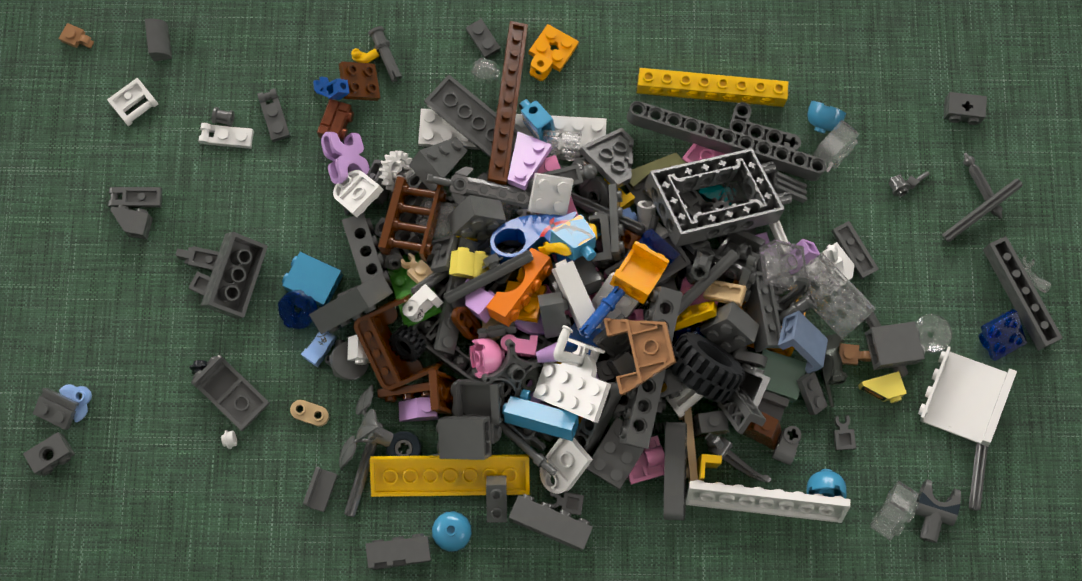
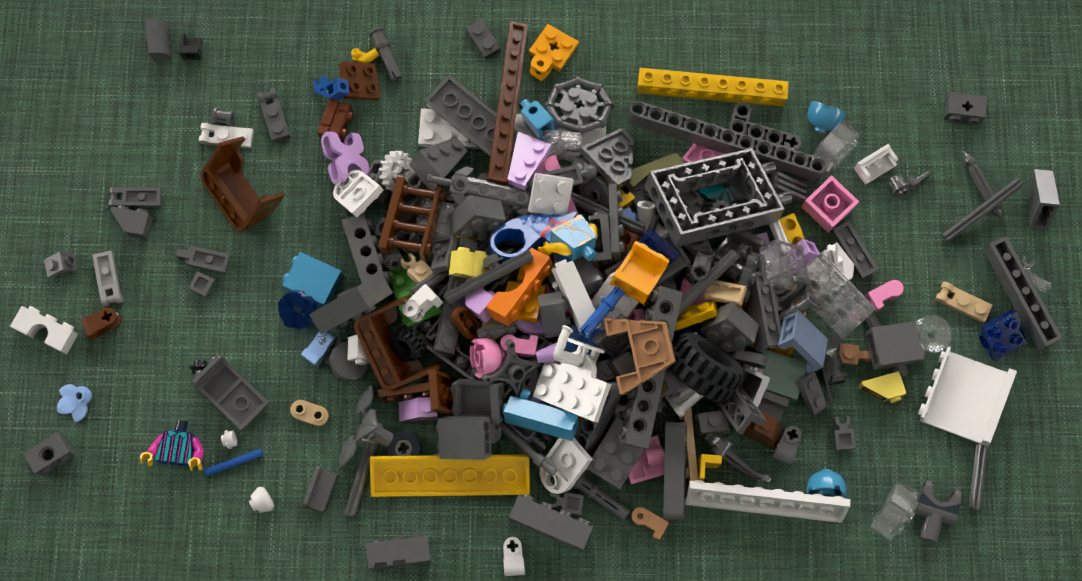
dark grey plate [33,388,79,430] -> none
medium nougat plate [58,23,94,48] -> none
white plate [107,78,158,126] -> none
dark grey brick [201,232,268,319] -> none
dark azure cylinder [432,511,472,552] -> none
clear head [471,58,500,84] -> none
dark grey brick [486,475,507,522] -> none
none -> white arch [10,306,78,354]
none -> dark grey bracket [44,252,77,278]
none -> reddish brown piece [80,308,122,339]
none -> light grey plate [92,251,123,307]
none -> torso [140,420,204,471]
none -> pearl dark grey panel [179,32,202,60]
none -> reddish brown windscreen [201,136,285,232]
none -> blue bar [204,448,263,476]
none -> white cone [249,487,274,513]
none -> white piece [503,537,525,576]
none -> dark grey plate [544,76,614,136]
none -> dark grey pin [573,474,630,520]
none -> medium nougat leg [631,507,669,541]
none -> yellow leg [779,213,804,248]
none -> bright pink brick [802,175,859,233]
none -> white hinge [854,144,898,185]
none -> bright pink leg [865,280,904,313]
none -> tan plate [935,282,992,323]
none -> dark grey slope [1029,169,1060,229]

